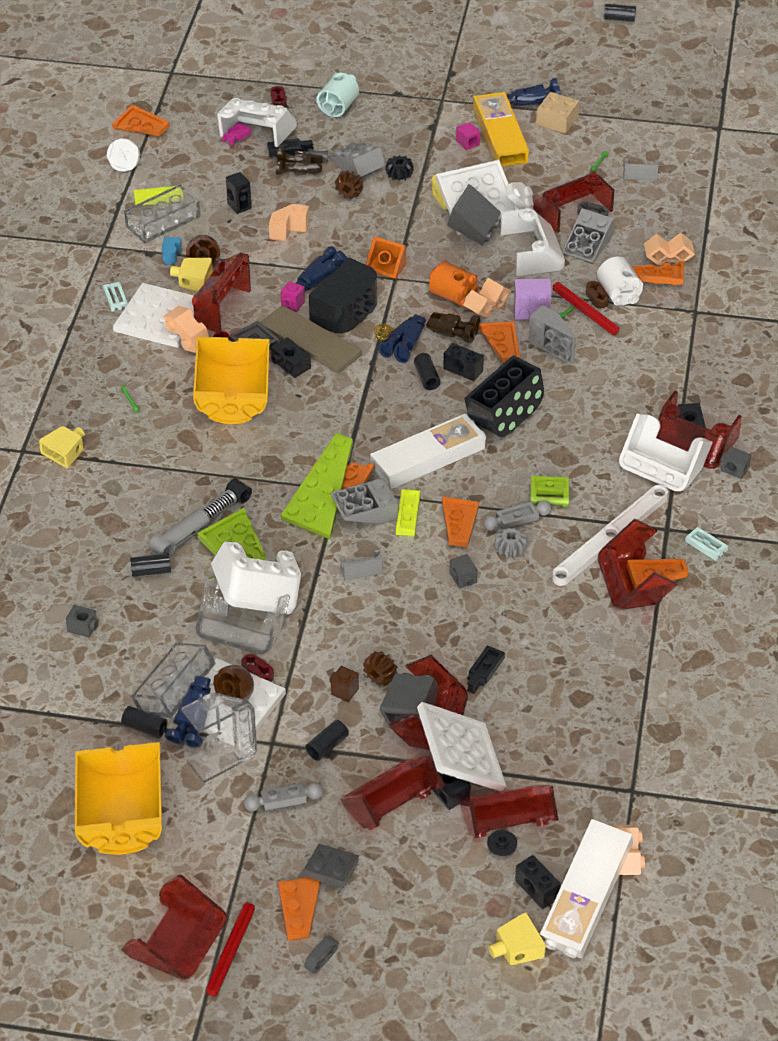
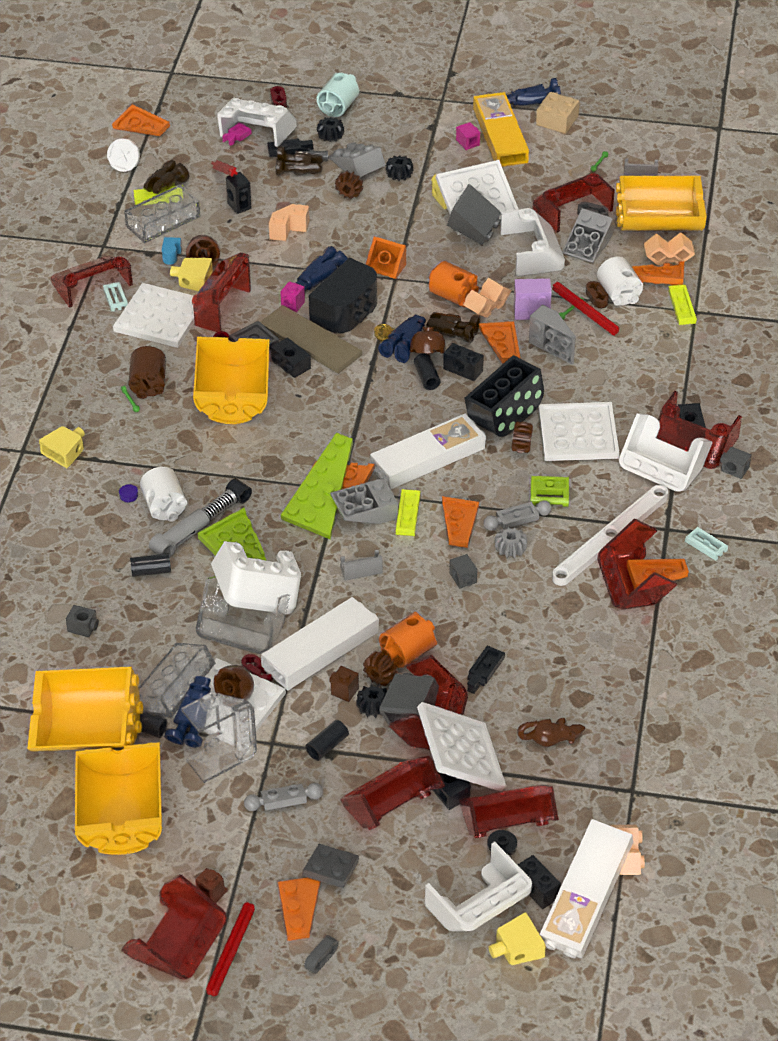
light nougat brick [163,306,209,353] -> none
white plate [506,182,534,209] -> none
black pin [604,4,636,22] -> none
none -> yellow cylinder [27,667,143,752]
none -> clear red windscreen [51,256,133,308]
none -> dark purple tile [119,484,138,502]
none -> reddish brown cylinder [128,346,166,399]
none -> white cylinder [140,467,187,522]
none -> dark brown piece [143,160,190,195]
none -> copper brick [195,868,228,905]
none -> red axle [211,160,238,177]
none -> white brick [261,597,379,690]
none -> black gear [317,117,344,142]
none -> black gear [356,683,387,718]
none -> orange cylinder [379,612,437,668]
none -> reddish brown cylinder [410,327,446,354]
none -> white windscreen [425,842,532,931]
none -> reddish brown gear [511,421,533,453]
none -> reddish brown animal [517,718,585,747]
none -> white plate [538,402,620,461]
none -> yellow cylinder [616,176,707,231]
none -> neon yellow tile [668,285,697,325]

